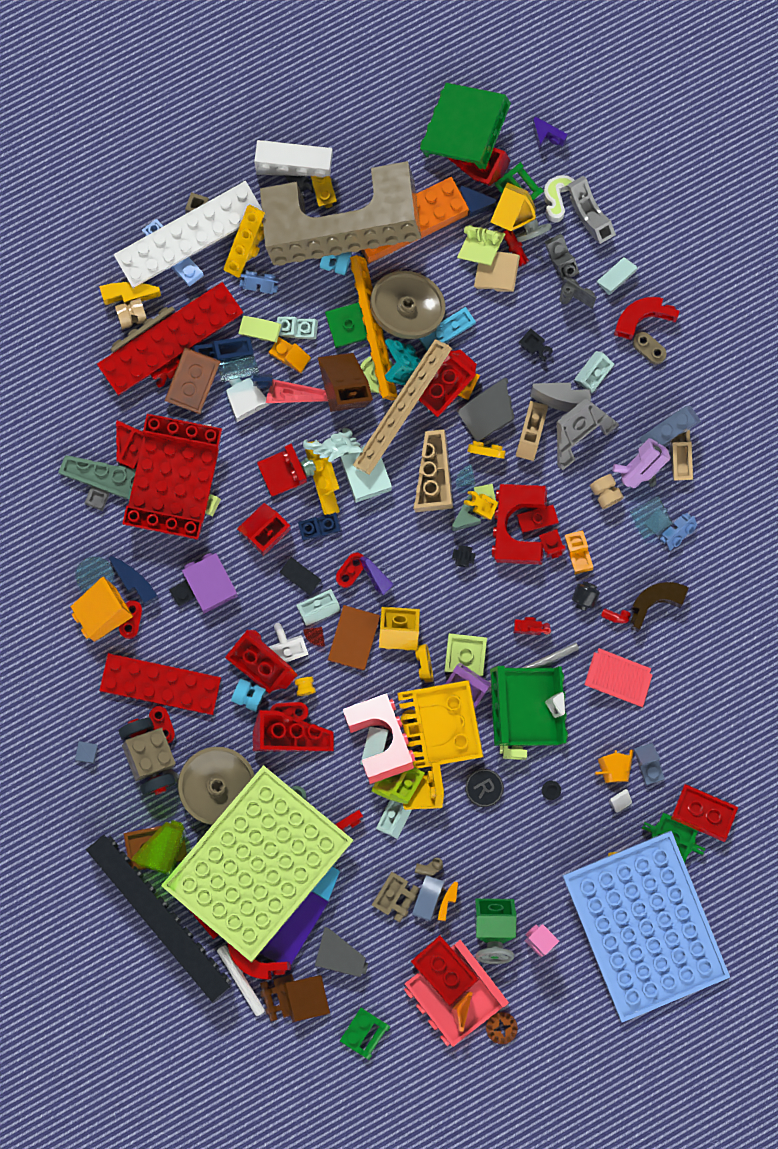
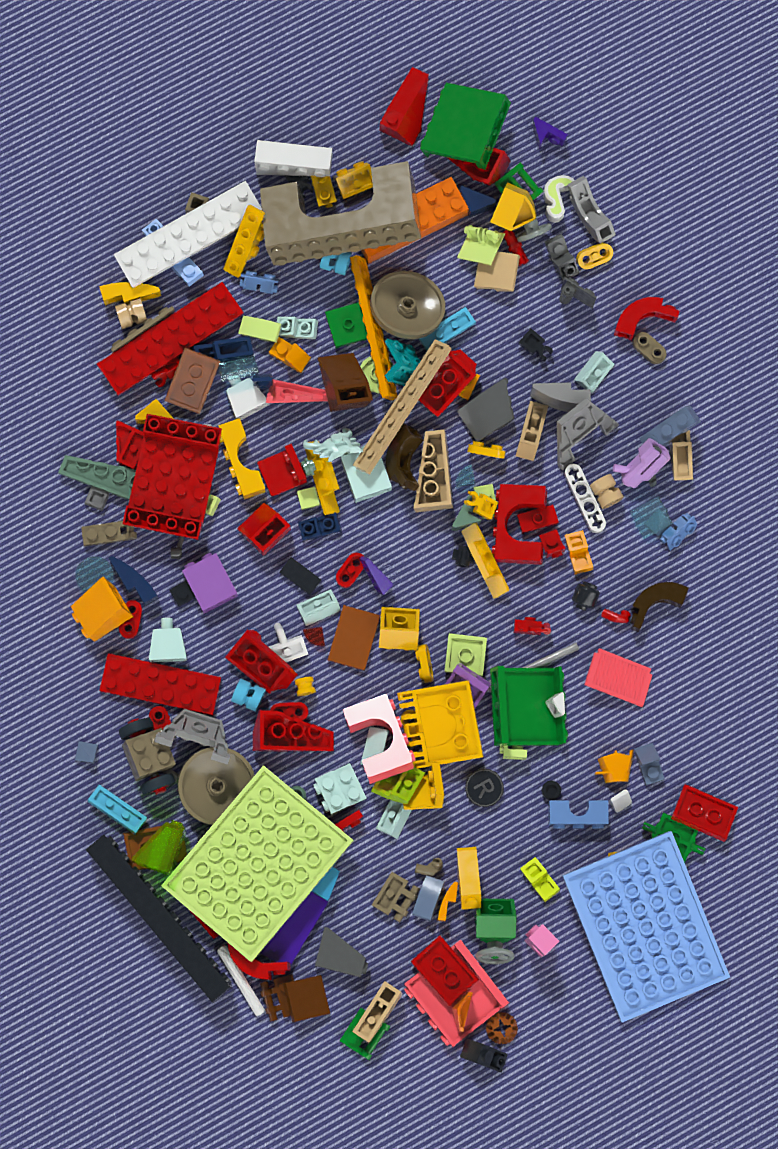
light aqua slope [597,257,638,295] -> none
none -> dark tan plate [81,521,137,547]
none -> medium azure plate [88,785,147,835]
none -> yellow slope [135,399,174,424]
none -> light aqua torso [149,618,187,663]
none -> light grey wing [154,709,230,764]
none -> dark grey hand [171,536,185,559]
none -> yellow arch [218,418,266,500]
none -> yellowish green tile [297,487,320,510]
none -> light aqua plate [313,763,367,815]
none -> yellow bracket [333,161,373,199]
none -> tan slope [352,981,403,1043]
none -> red wedge [379,67,429,147]
none -> dark brown arch [386,423,424,491]
none -> yellow slope [457,847,481,910]
none -> black slope [460,1039,508,1073]
none -> yellow bracket [461,523,509,599]
none -> neon yellow slope [520,857,560,902]
none -> medium blue arch [548,800,609,829]
none -> white beam [564,464,606,533]
none -> yellow plate [576,243,613,269]

